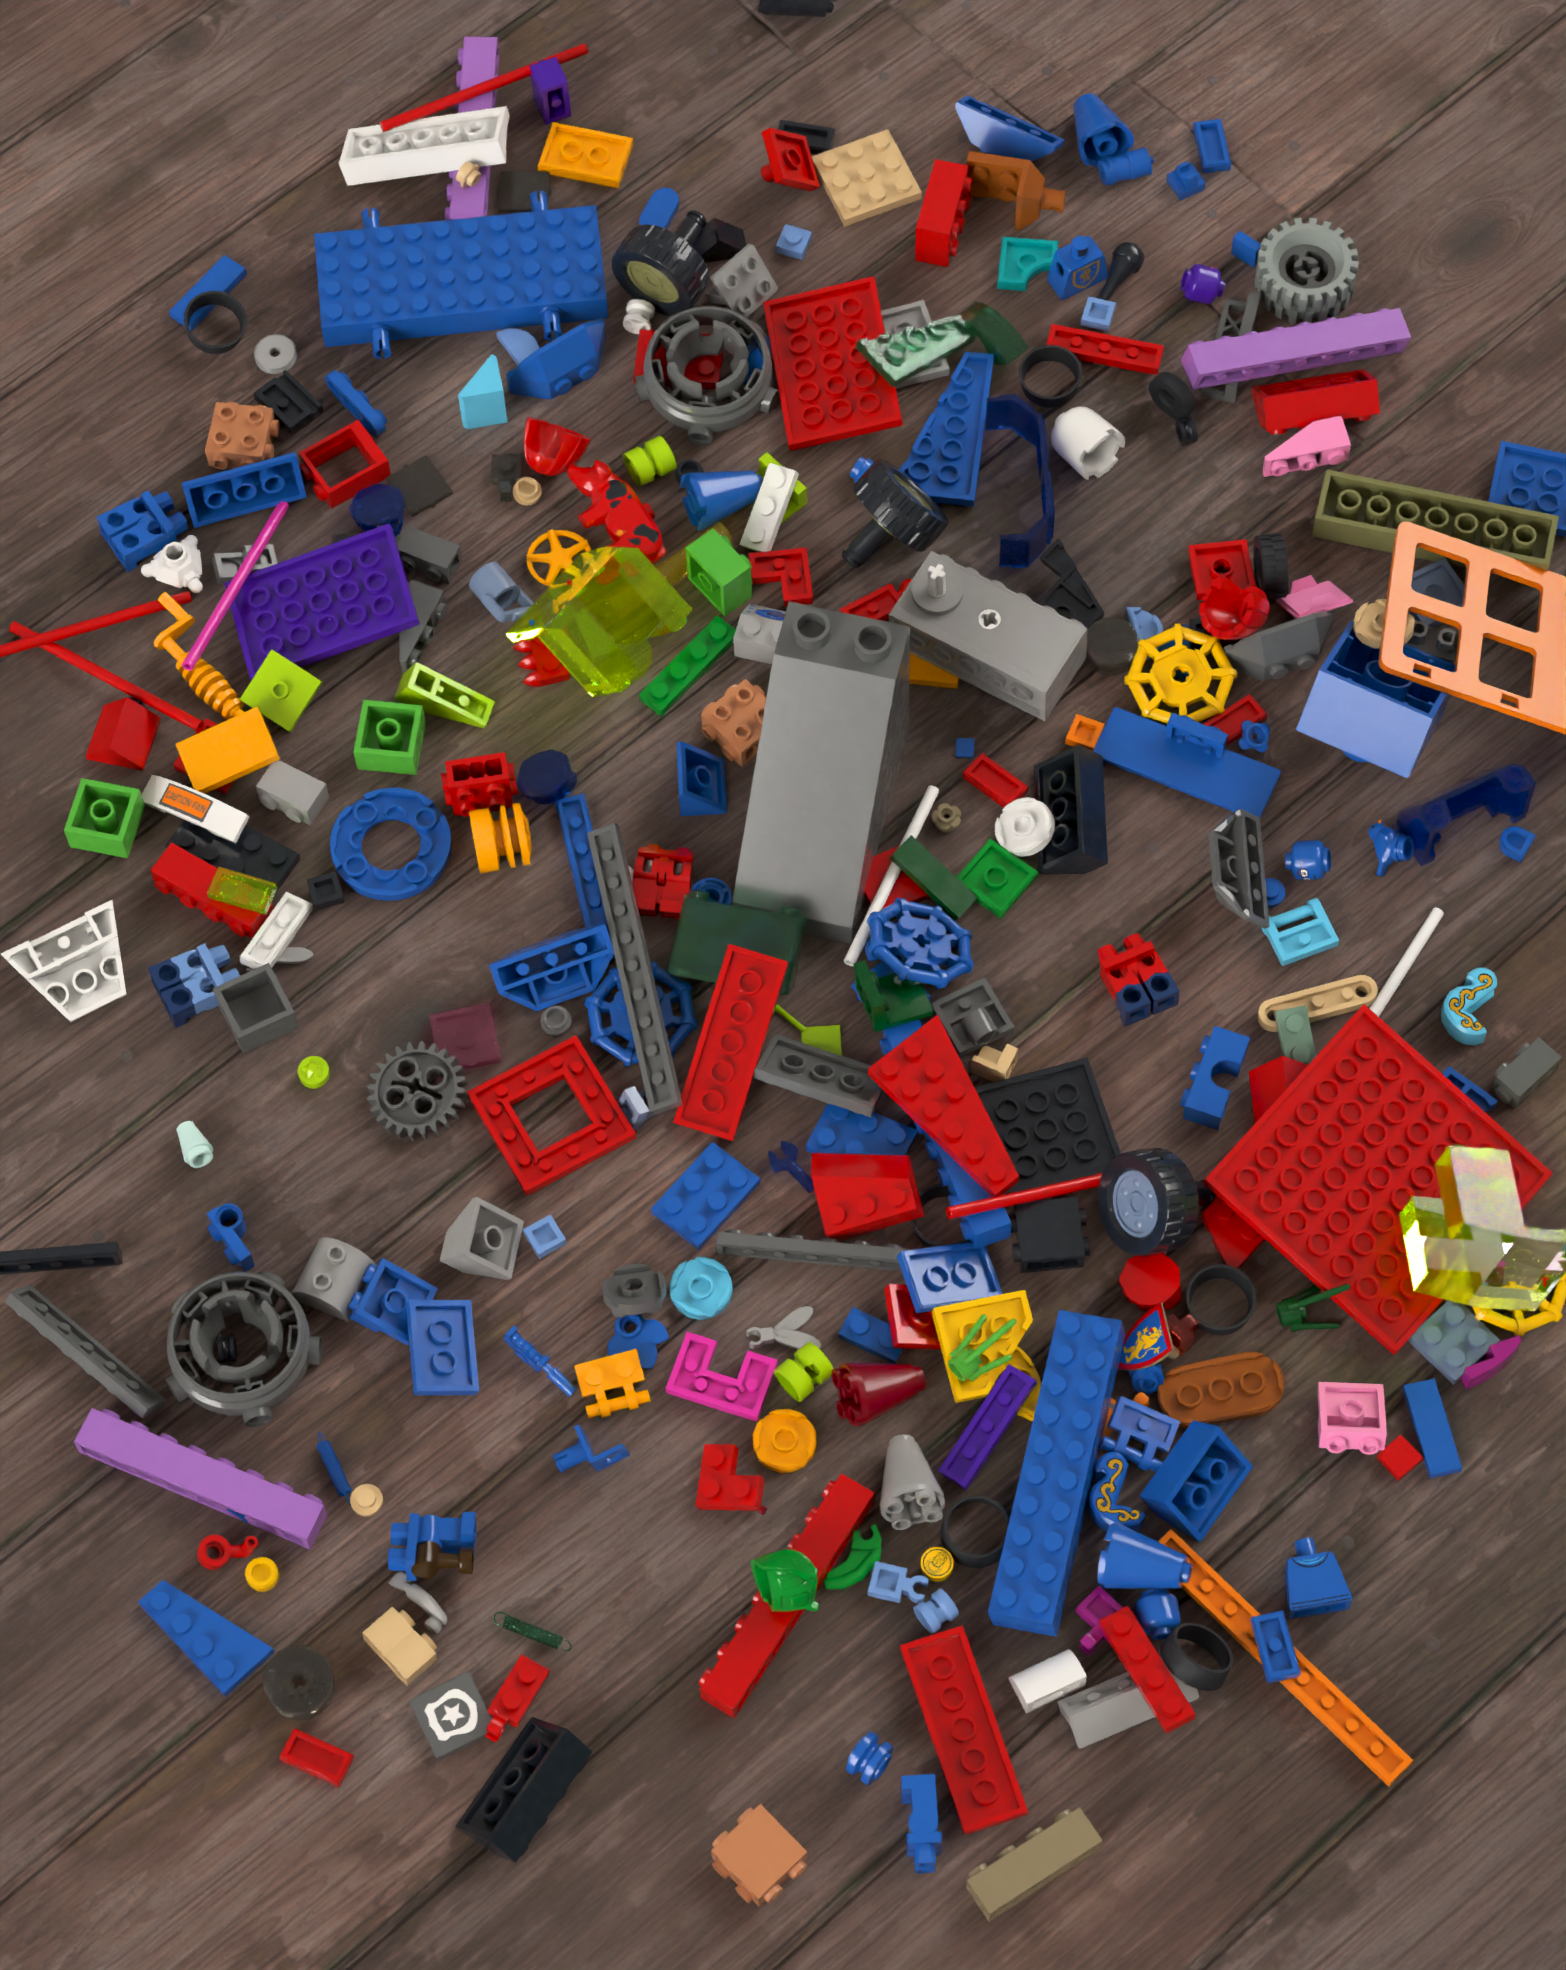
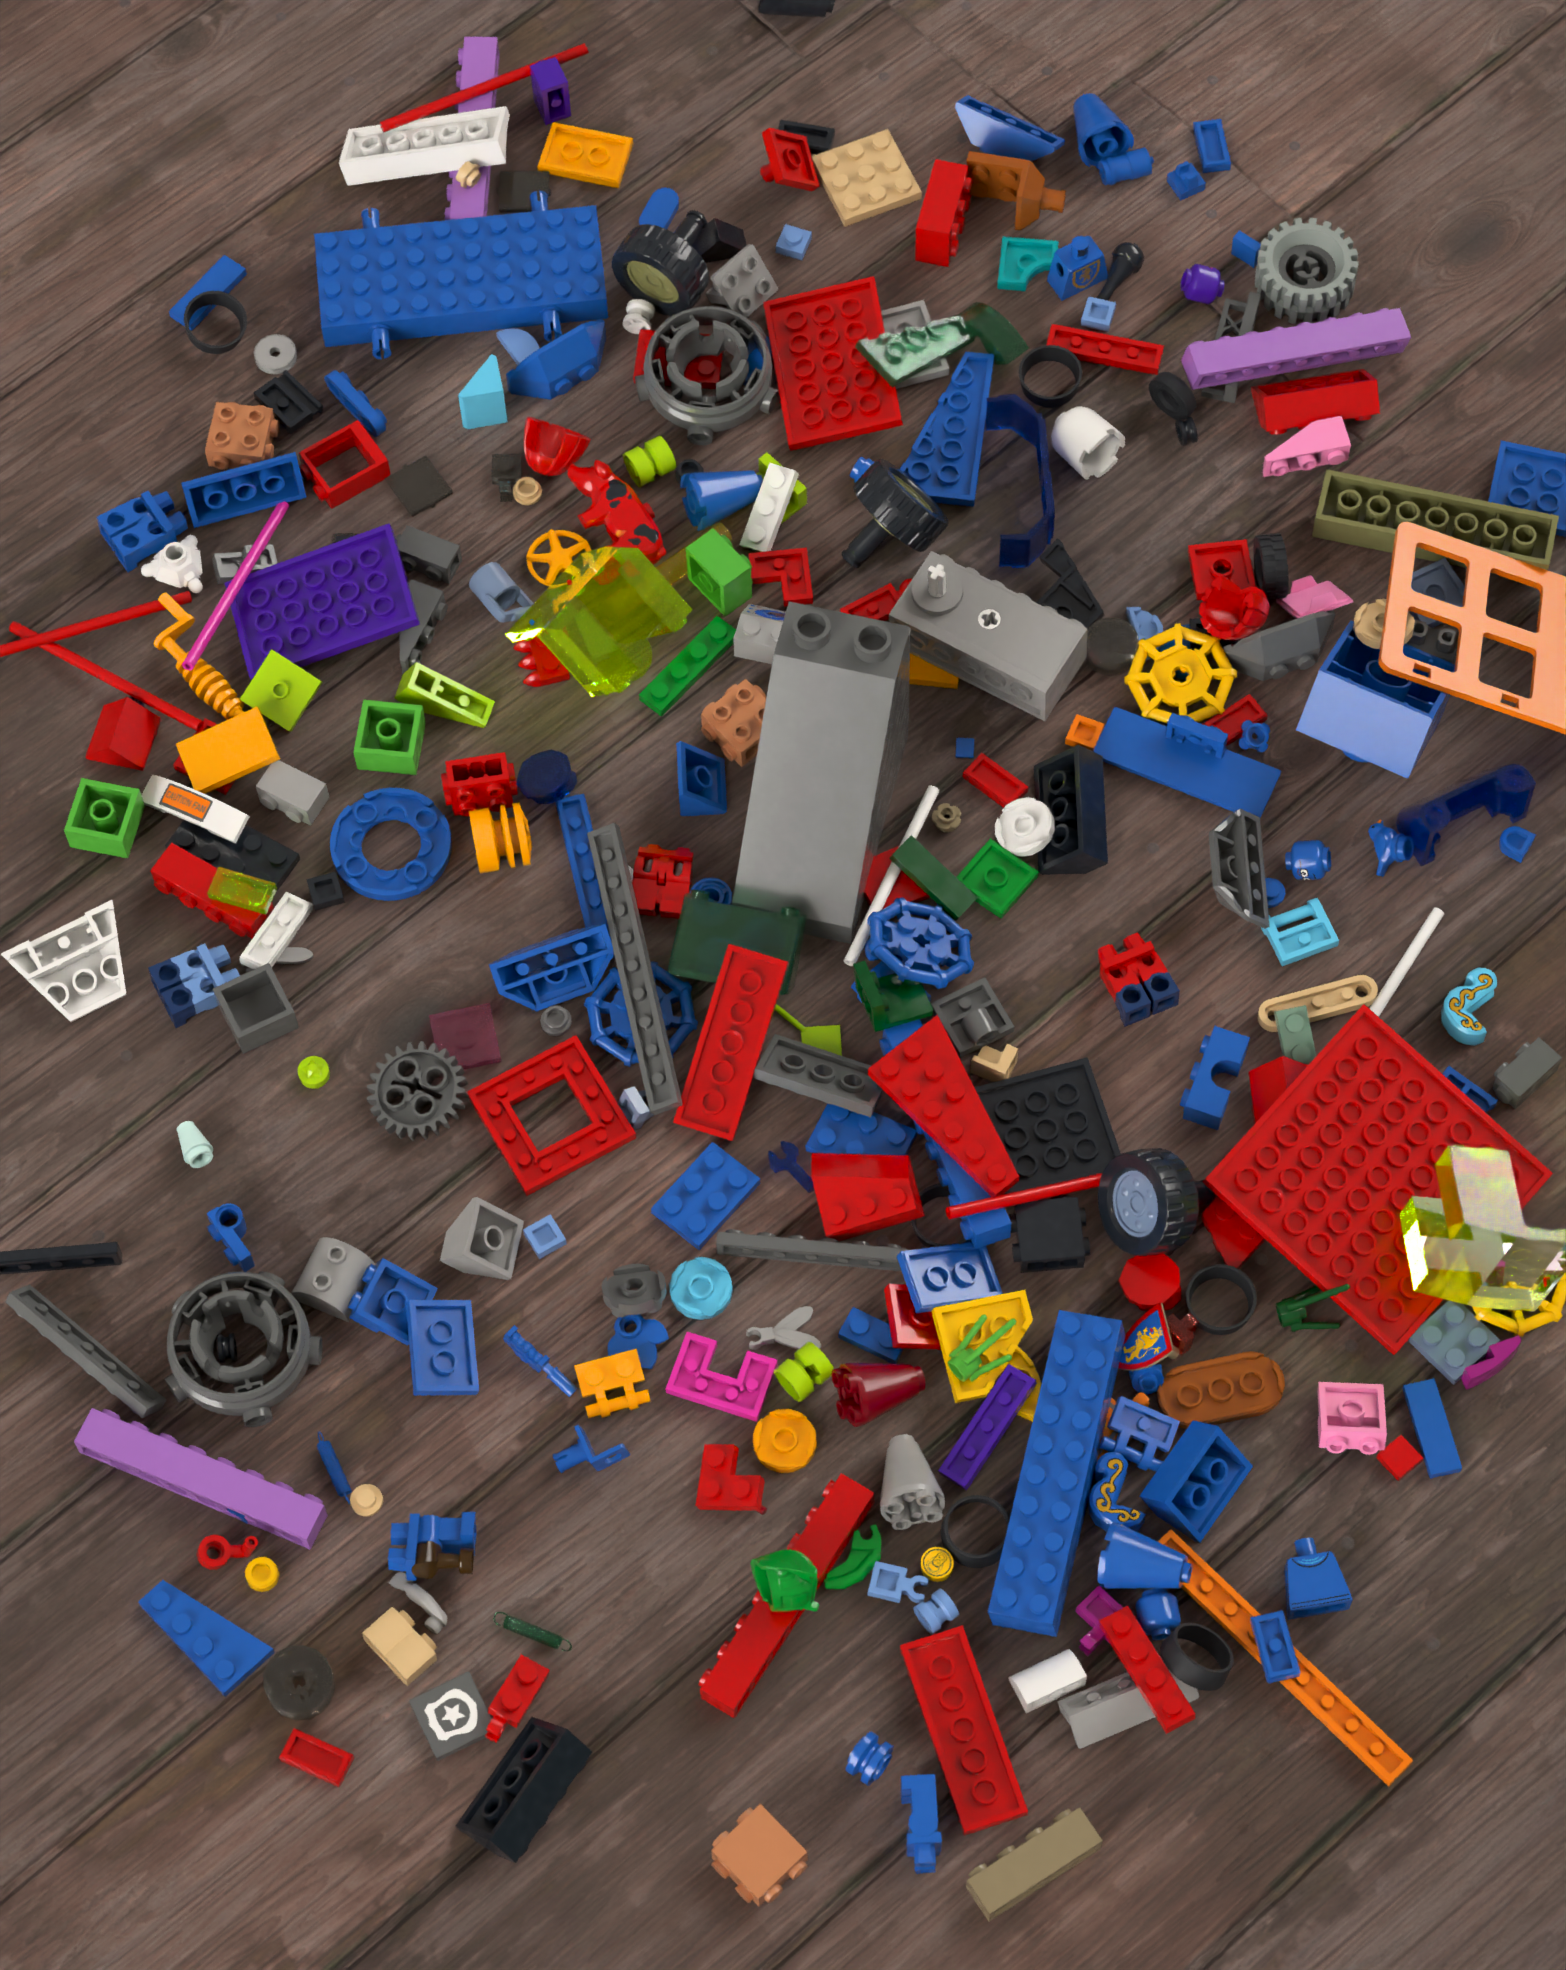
clear blue hat [349,483,405,537] -> none

